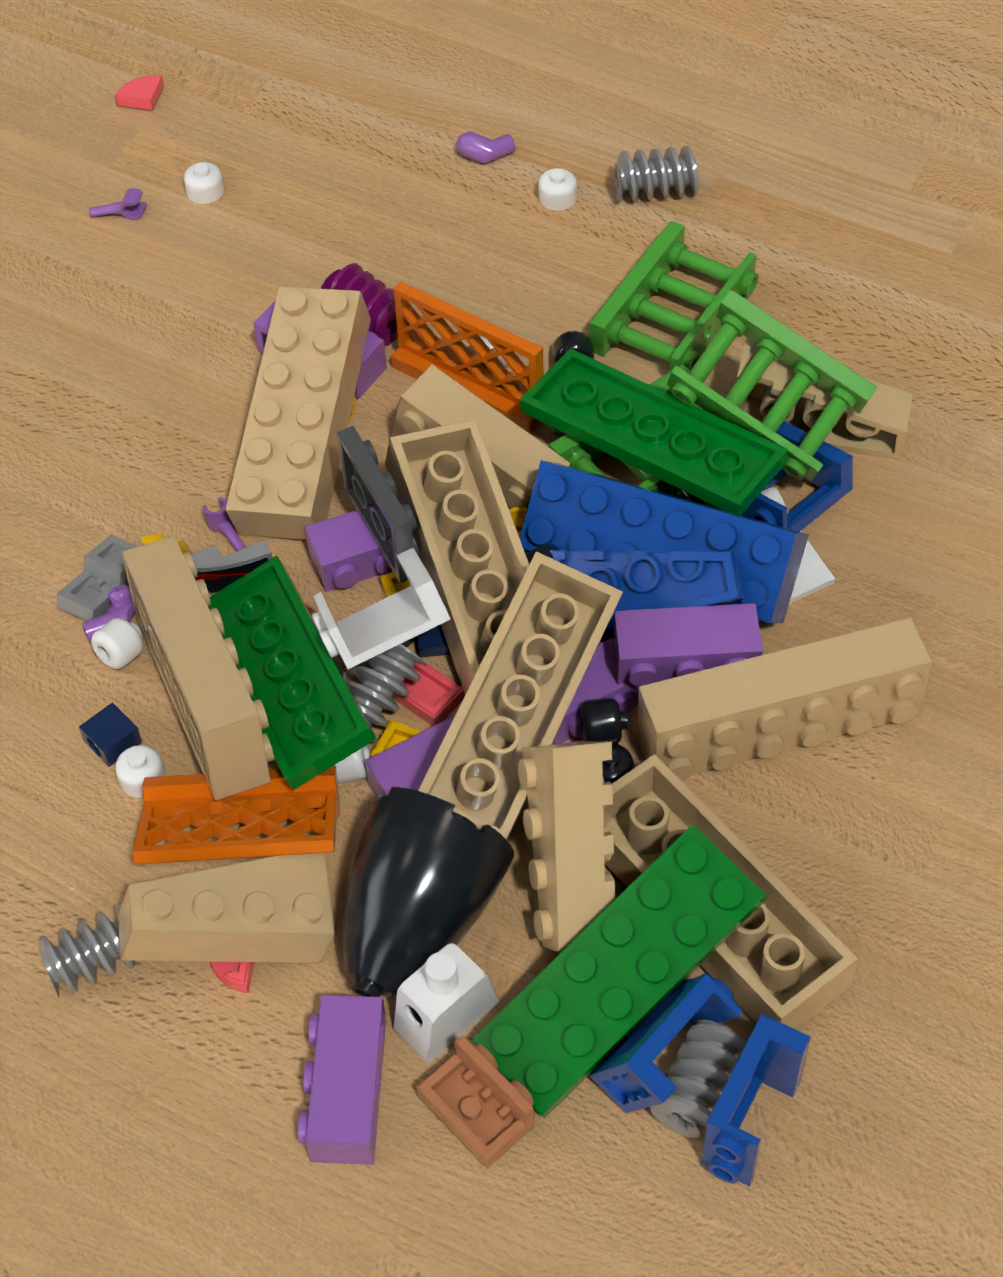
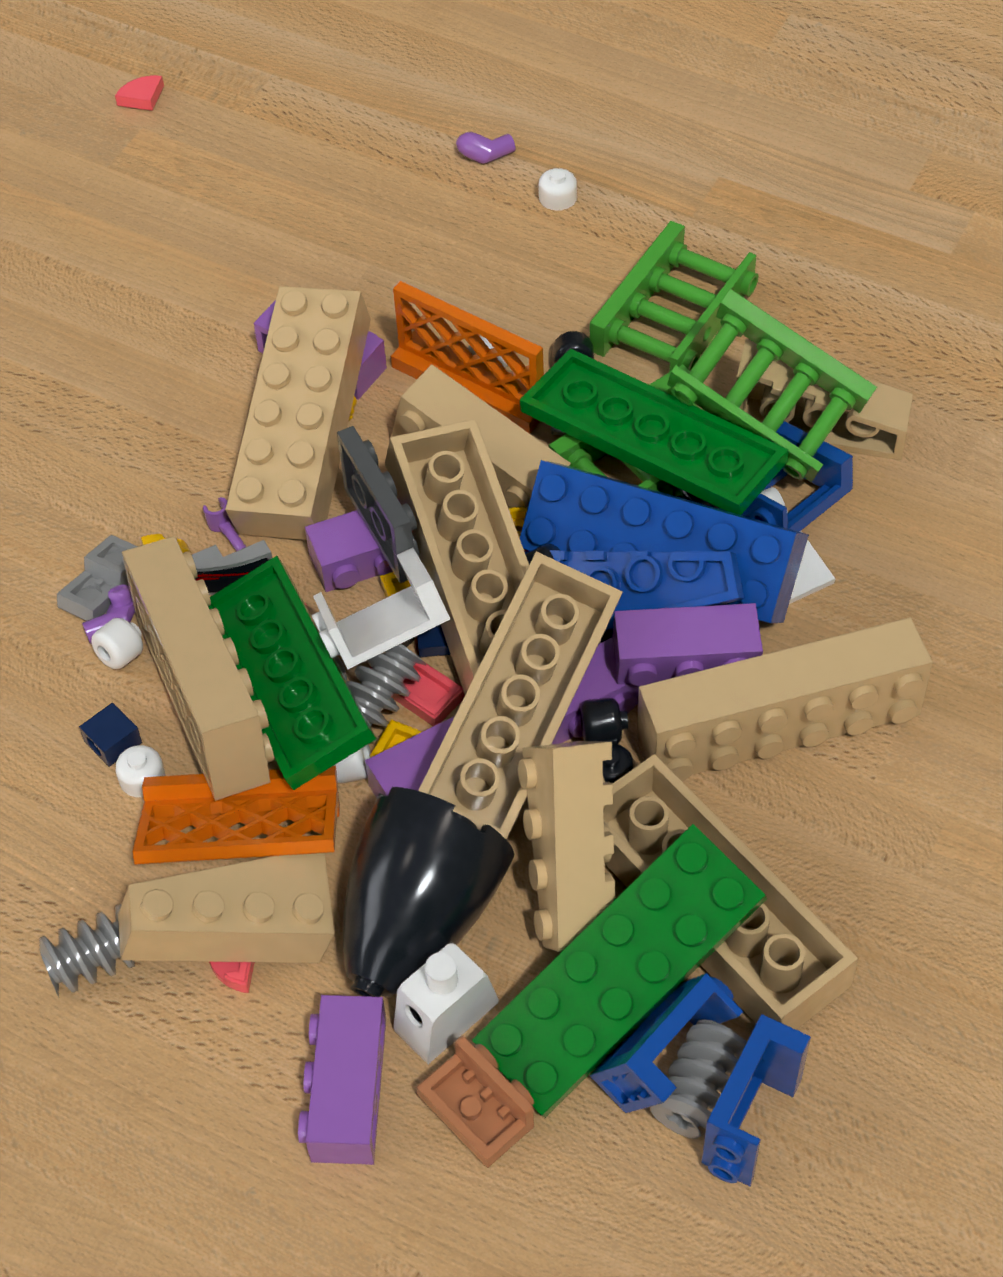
medium lavender hand [89,188,147,220] -> none
white piece [184,162,224,204] -> none
magenta piece [321,263,398,346] -> none
light grey piece [614,146,698,202] -> none

